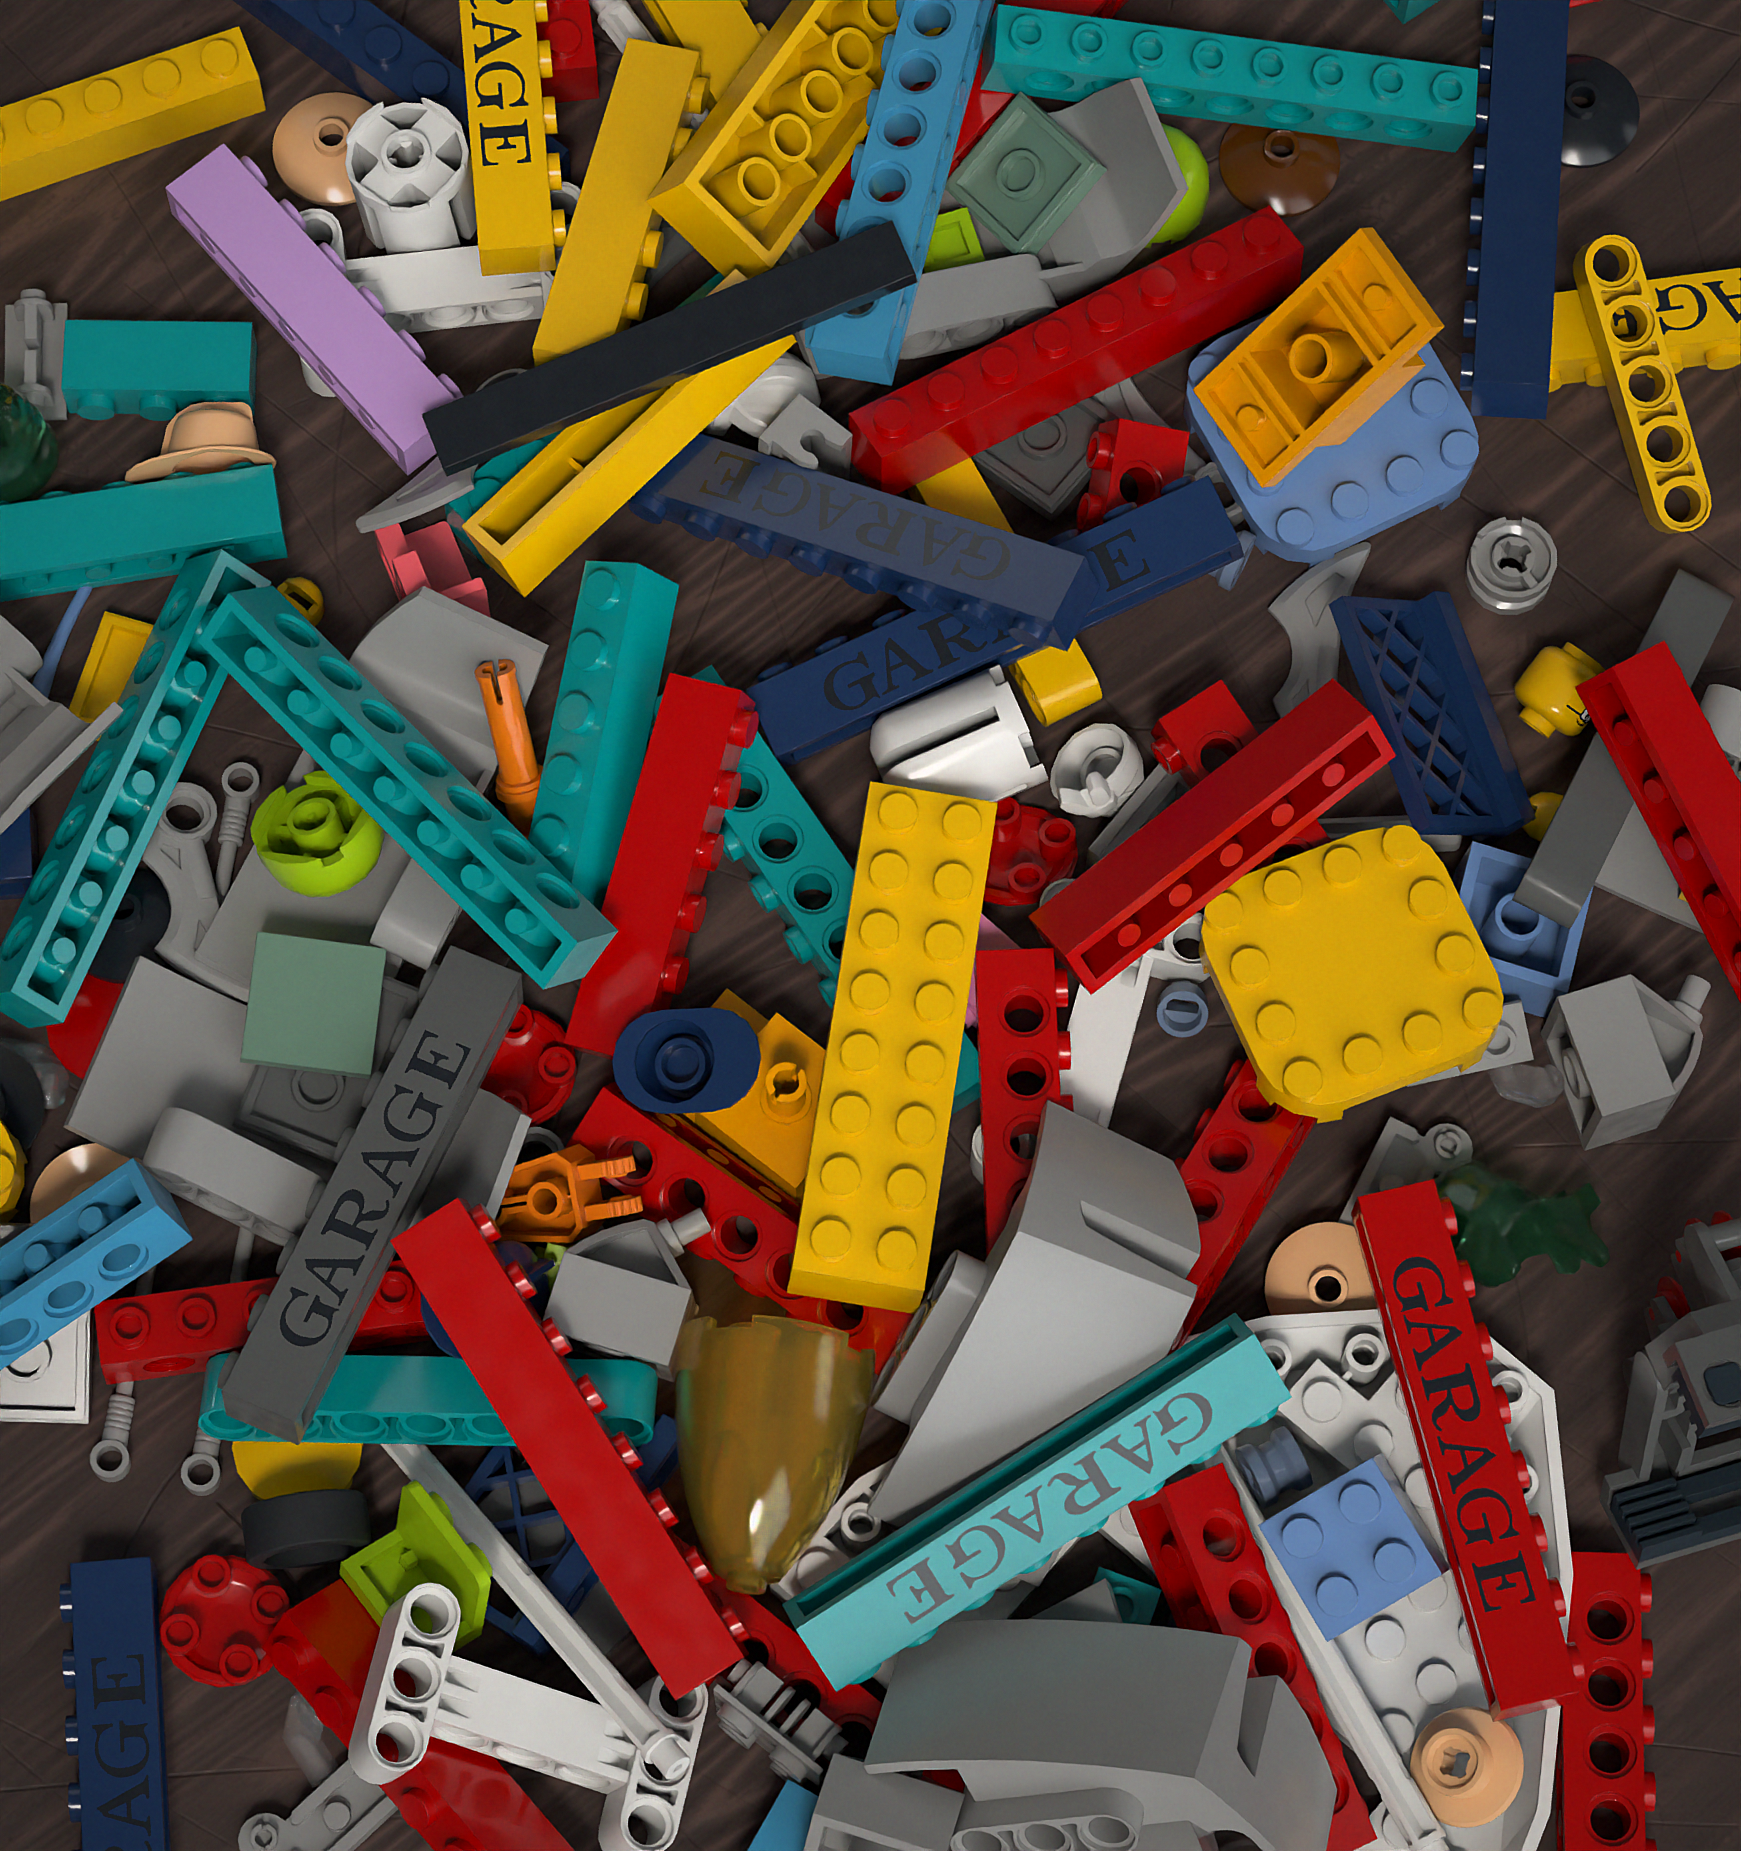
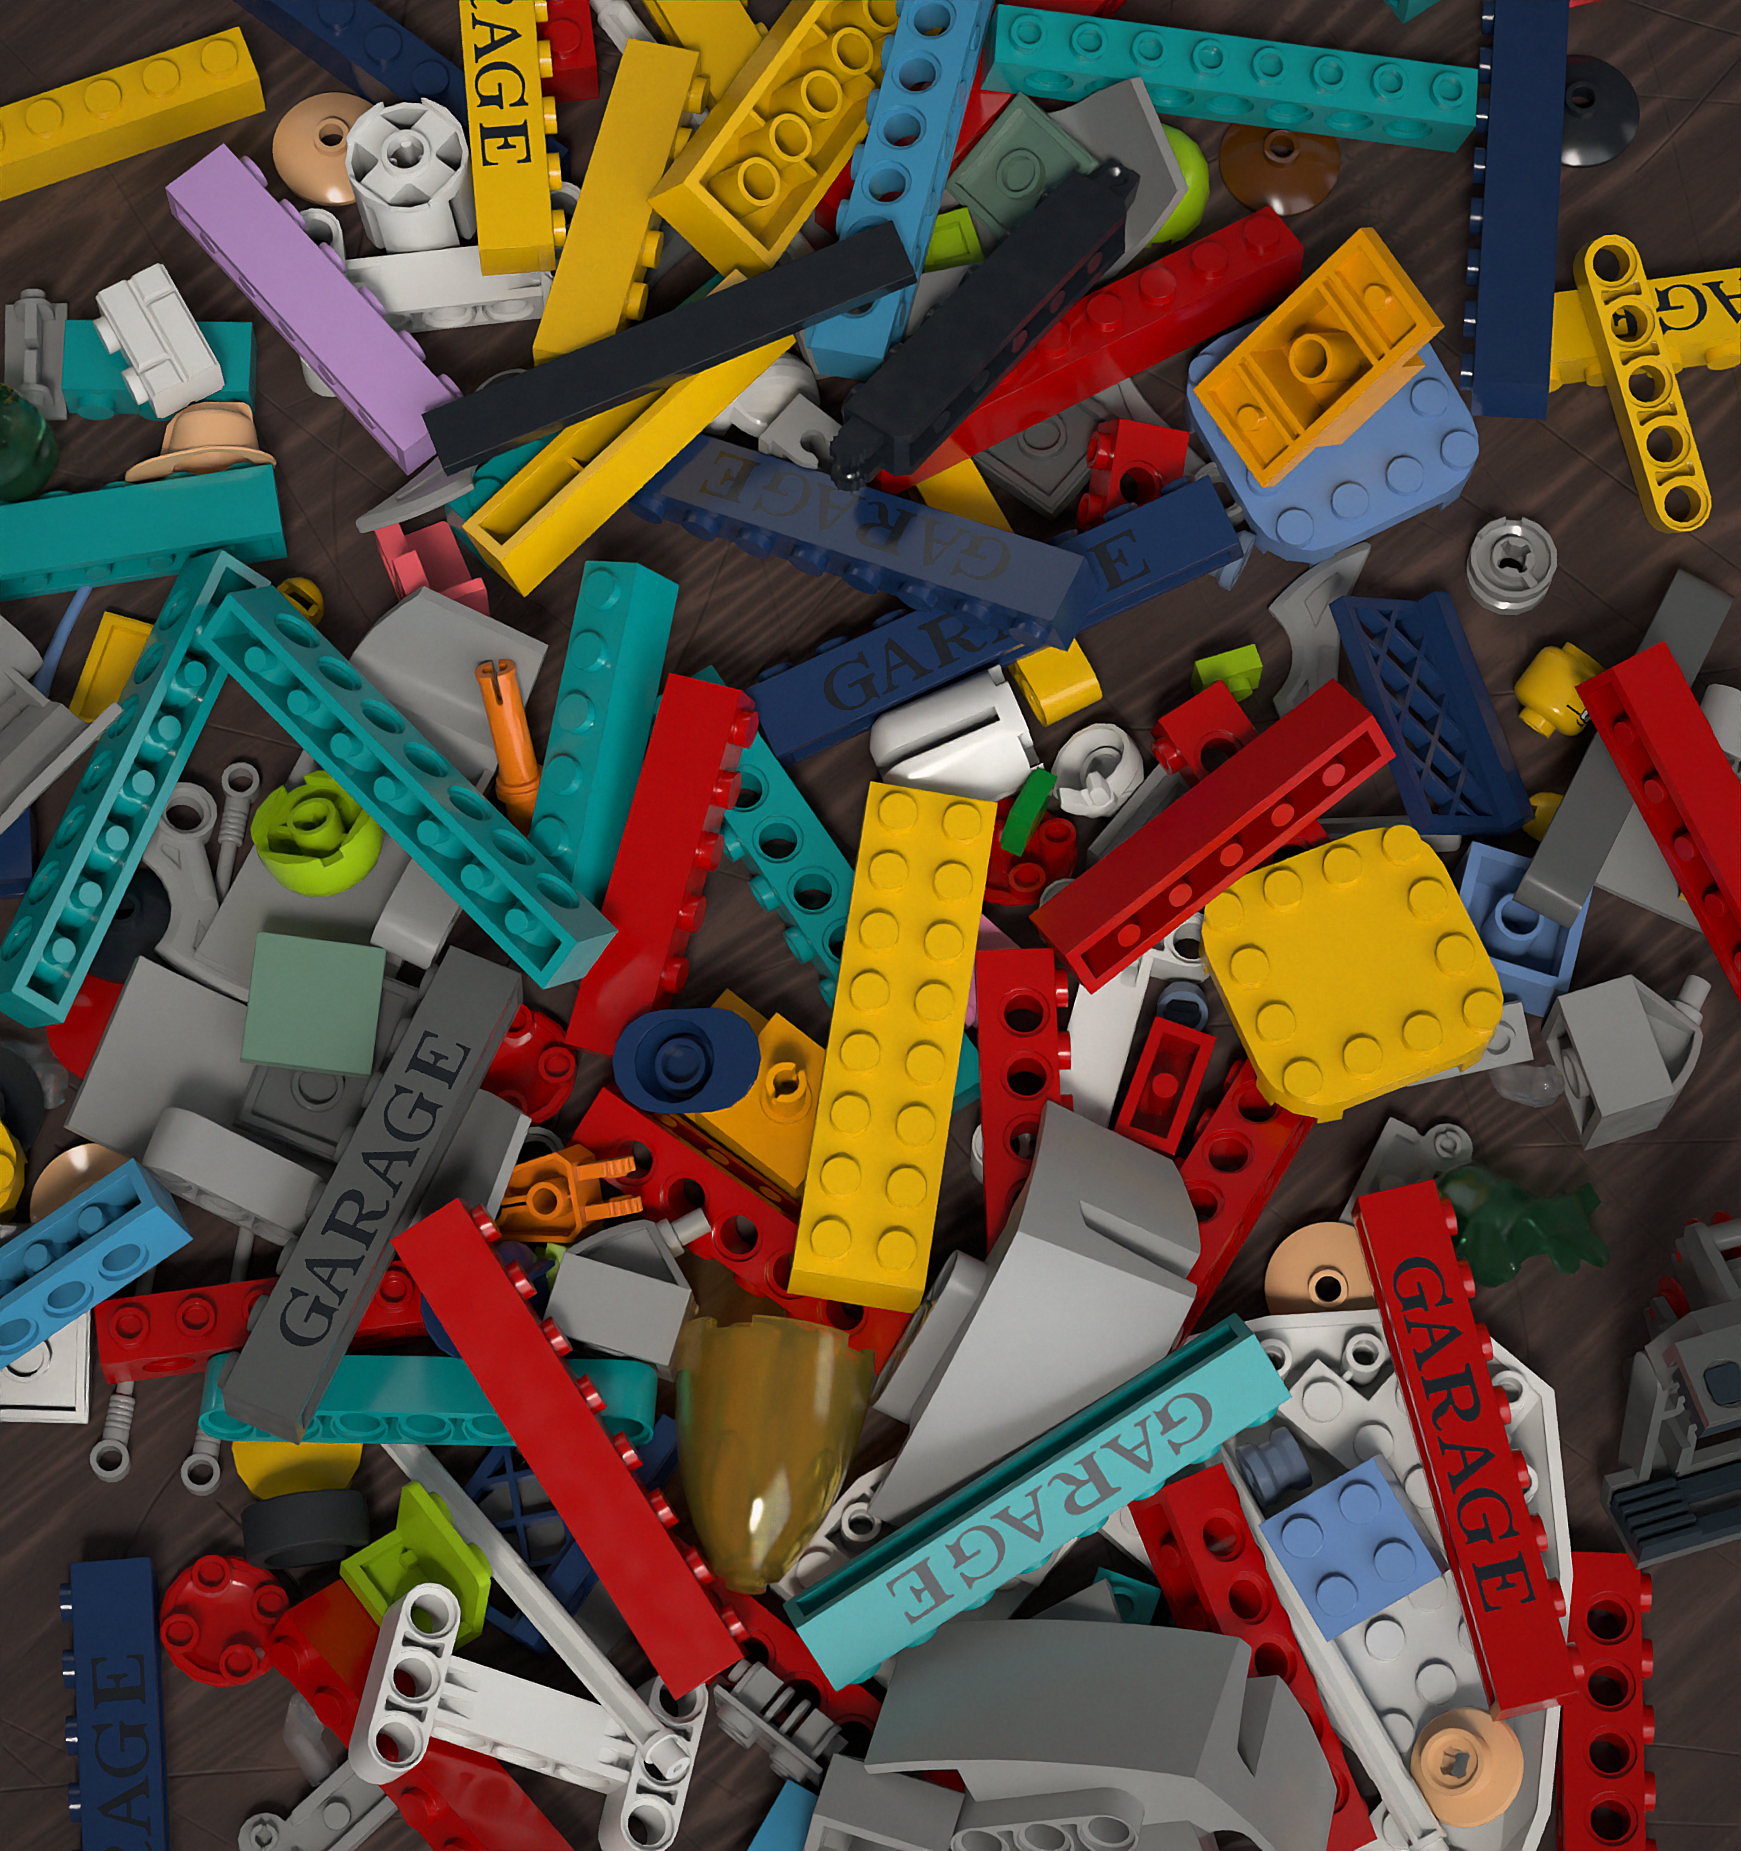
none -> white brick [93,263,225,419]
none -> black hinge [829,159,1141,494]
none -> green tile [1000,767,1058,857]
none -> red brick [1113,1016,1217,1162]
none -> lime plate [1191,644,1263,702]

